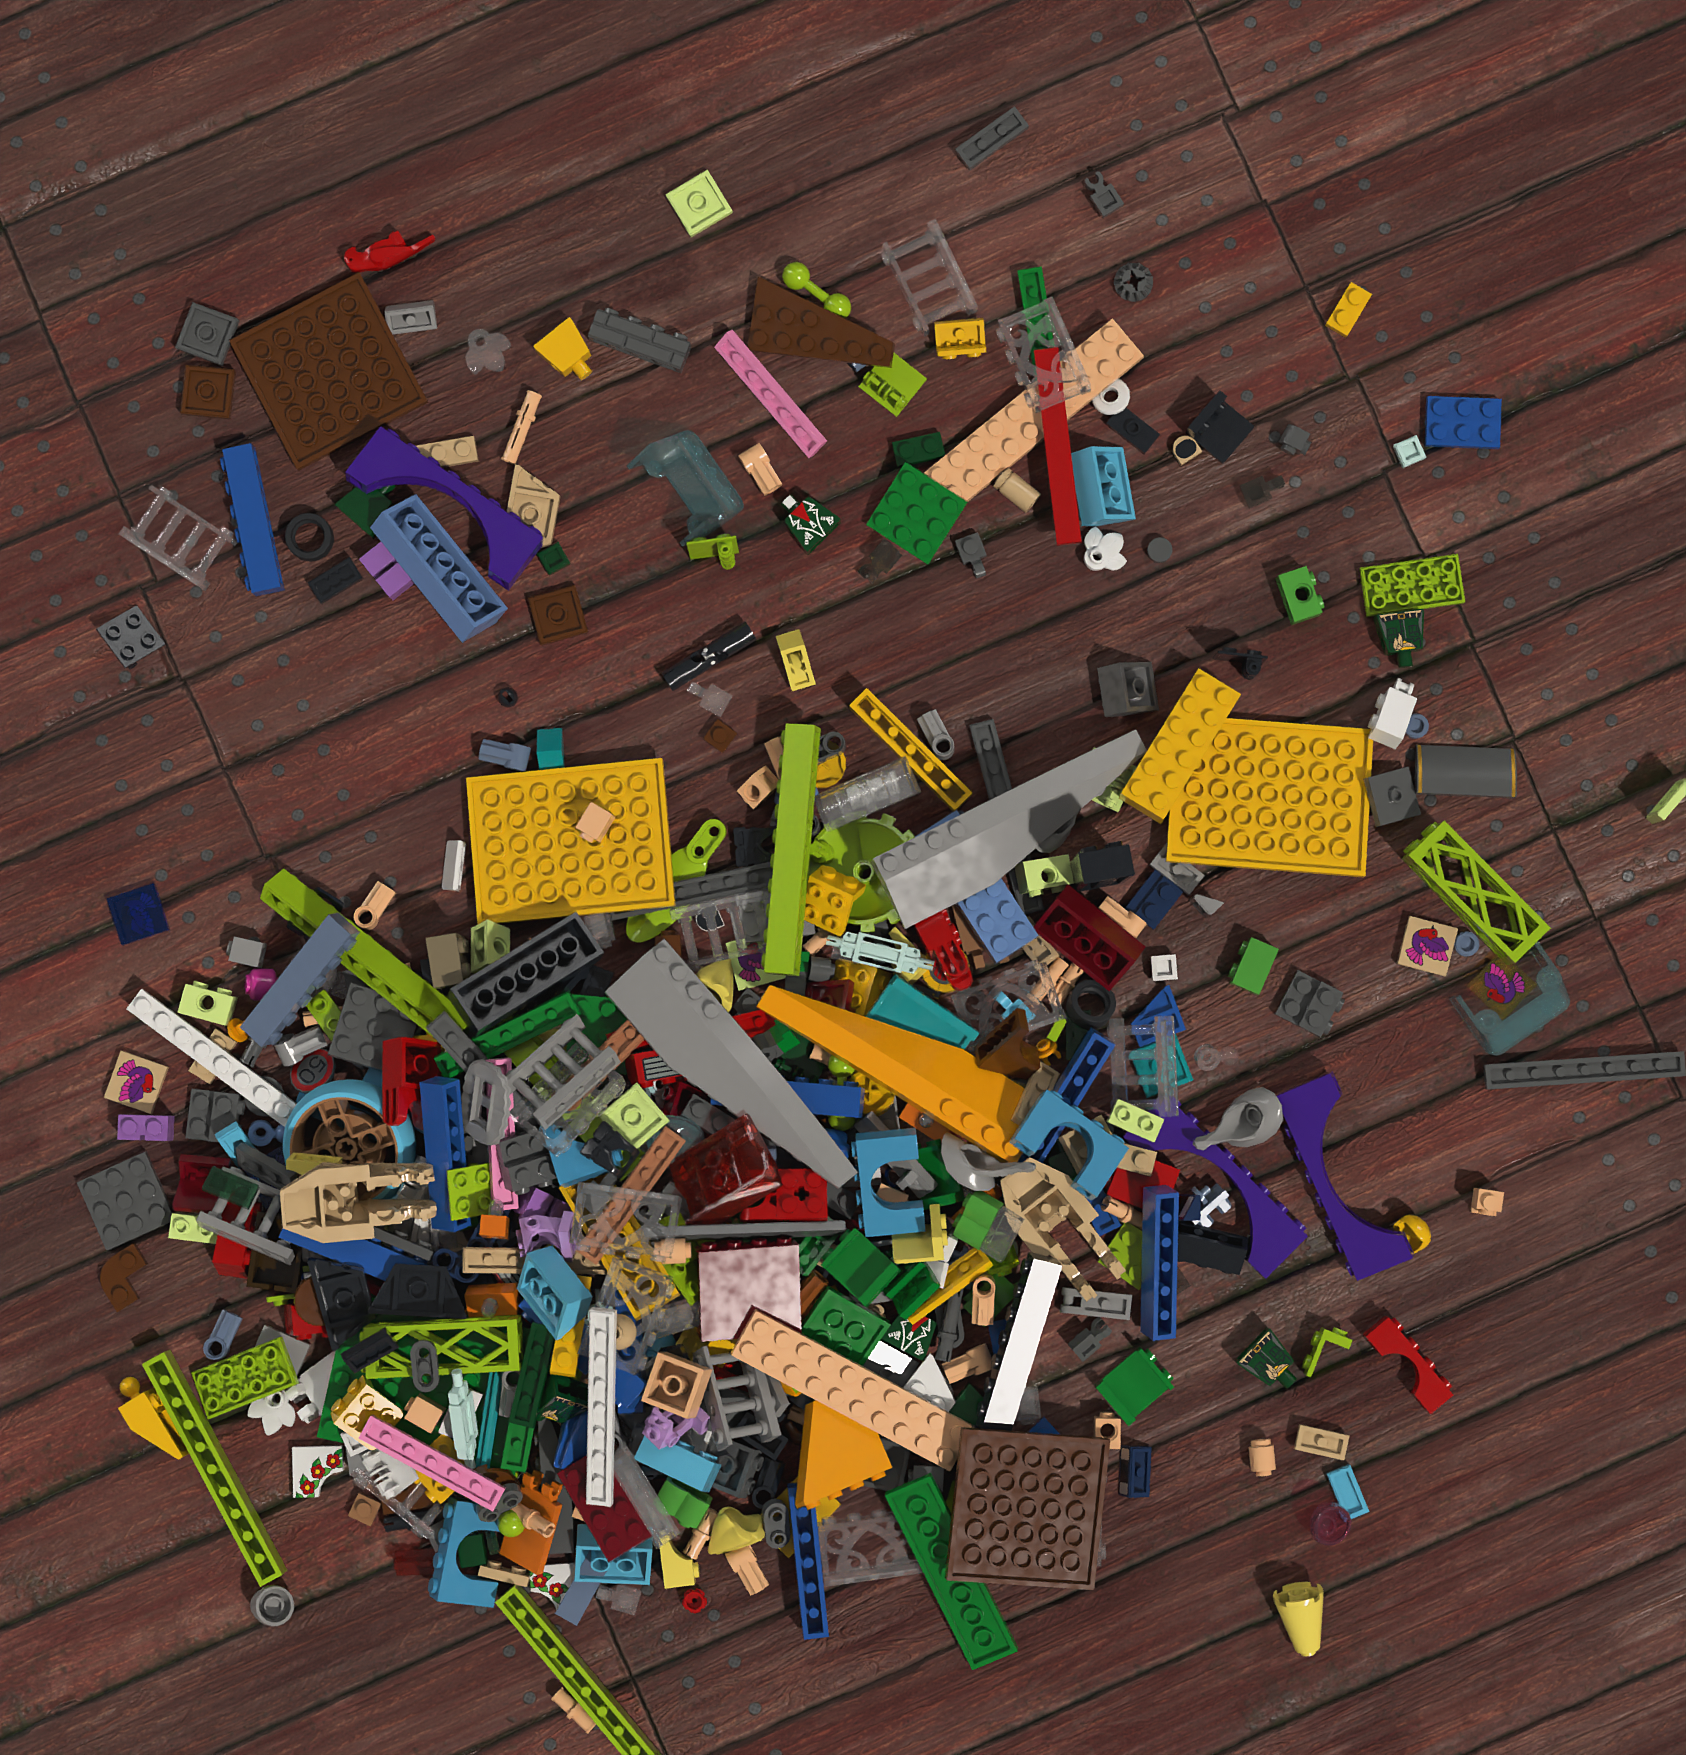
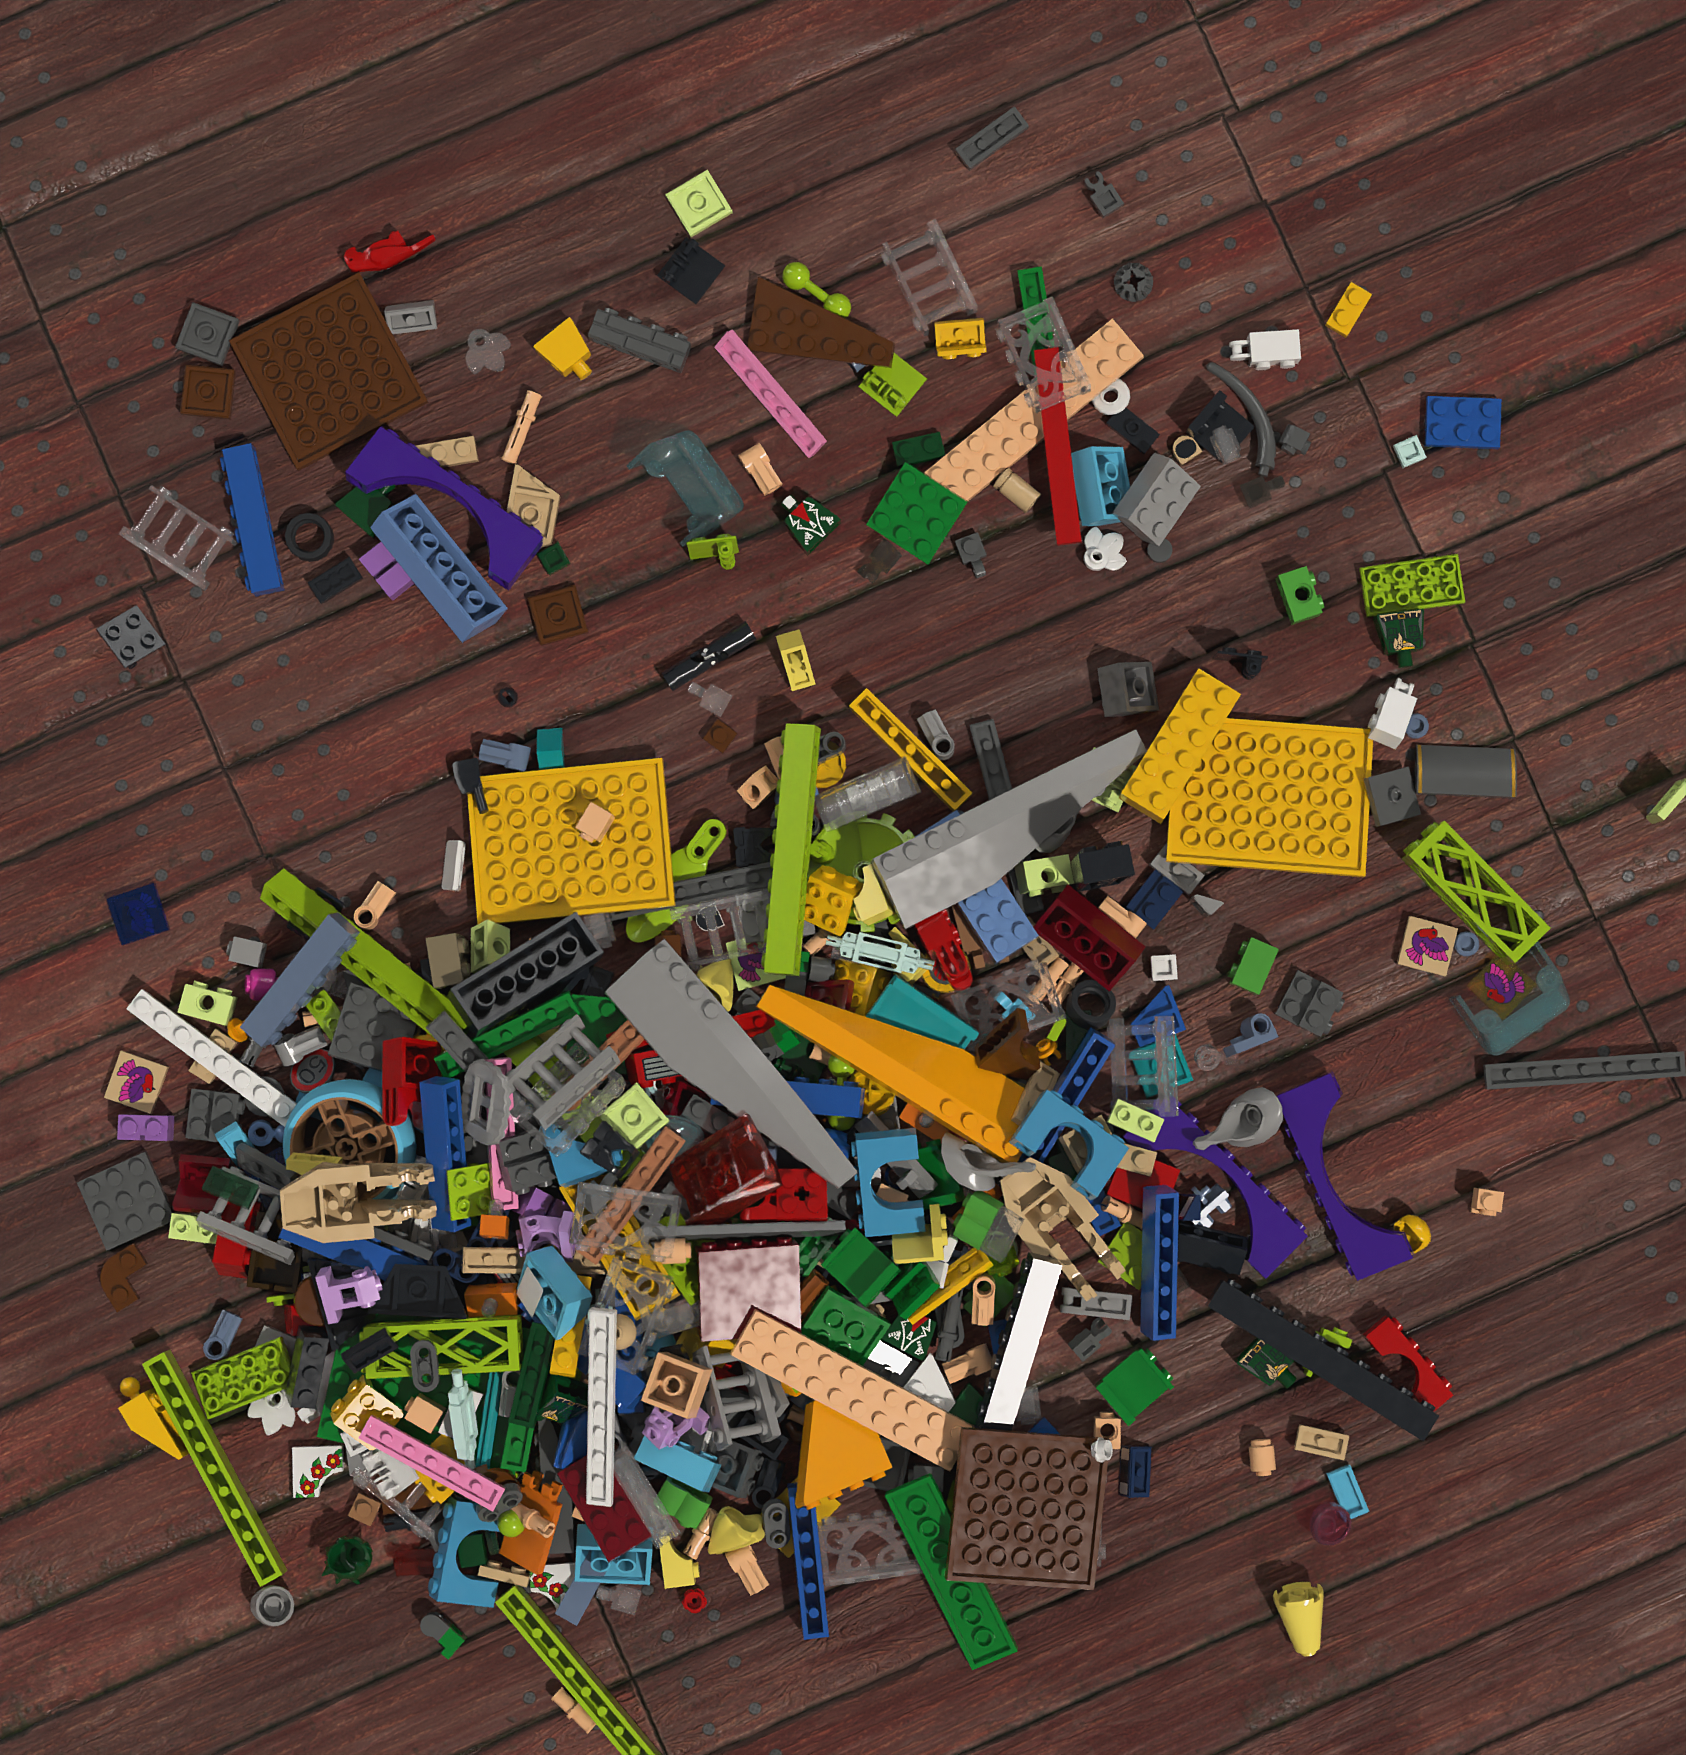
none -> black brick [285,1325,329,1409]
none -> lavender tile [315,1266,382,1324]
none -> dark green hair [322,1536,373,1585]
none -> leg [420,1611,467,1659]
none -> black piece [452,758,489,814]
none -> white sticker [516,1266,543,1318]
none -> black hinge [657,237,725,305]
none -> light yellow arch [853,864,895,926]
none -> white plate [1091,1437,1113,1462]
none -> light grey brick [1112,453,1201,546]
none -> black brick [1205,1278,1439,1441]
none -> dark grey animal [1206,362,1276,477]
none -> clear brick [1209,426,1241,464]
none -> sand blue plate [1223,1013,1278,1058]
none -> white brick [1229,329,1301,370]

